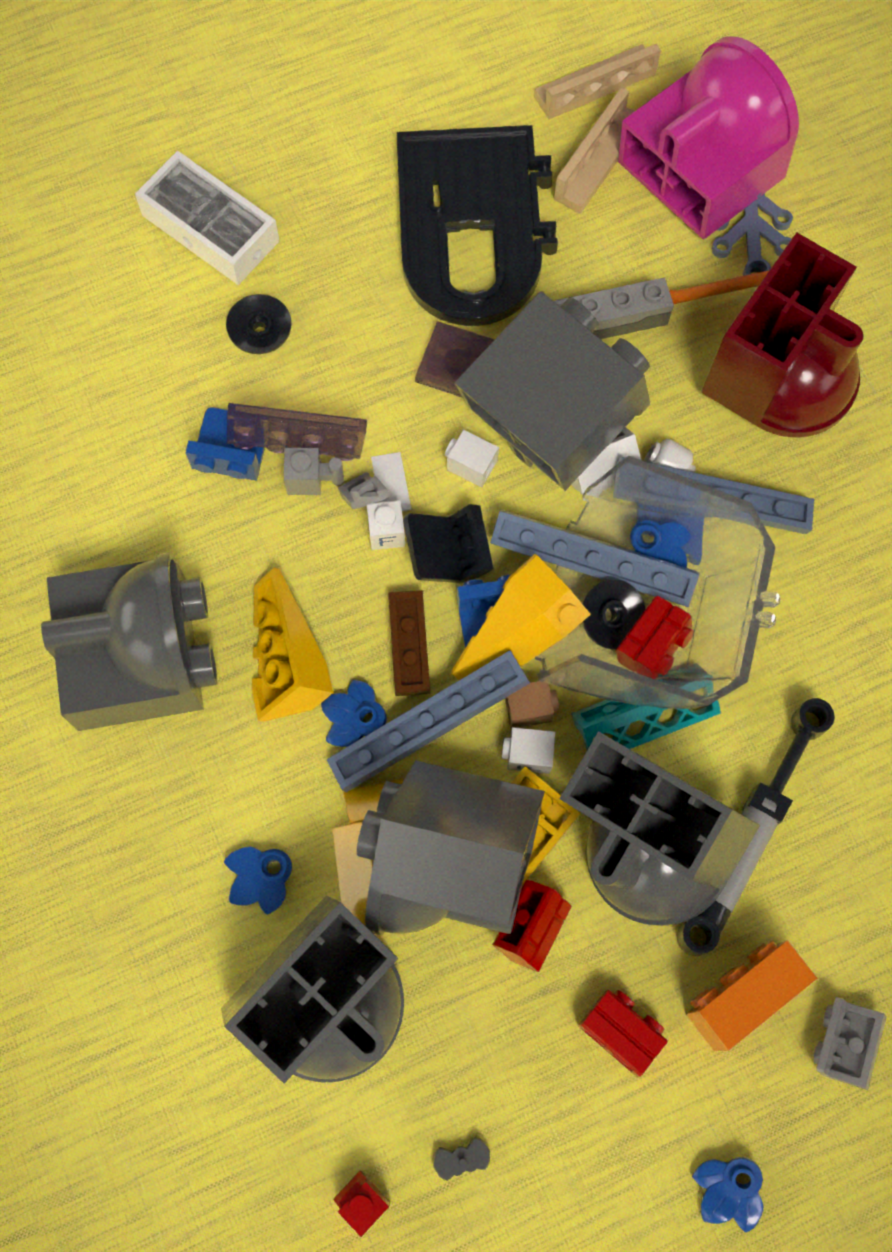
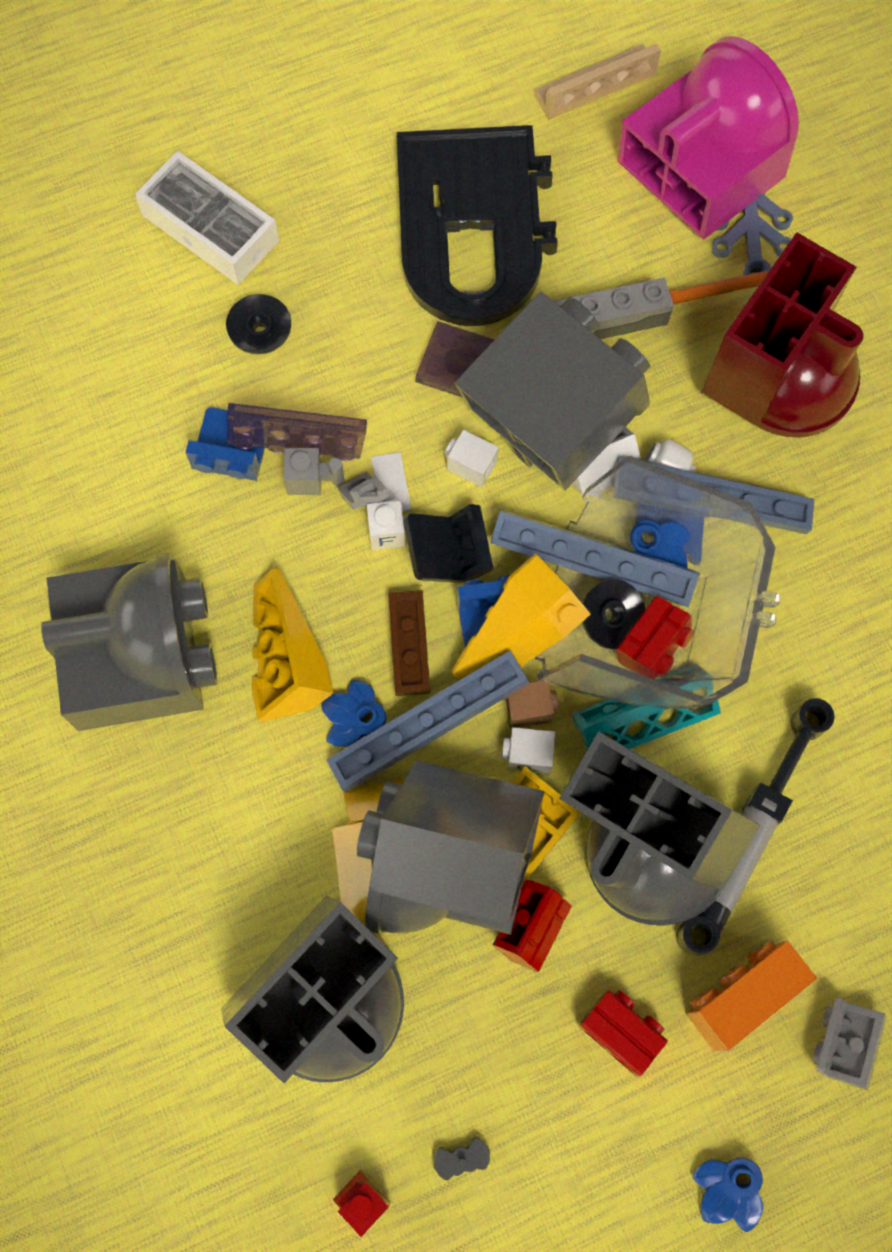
blue plate [224,847,292,915] -> none
tan fence [554,87,635,214] -> none

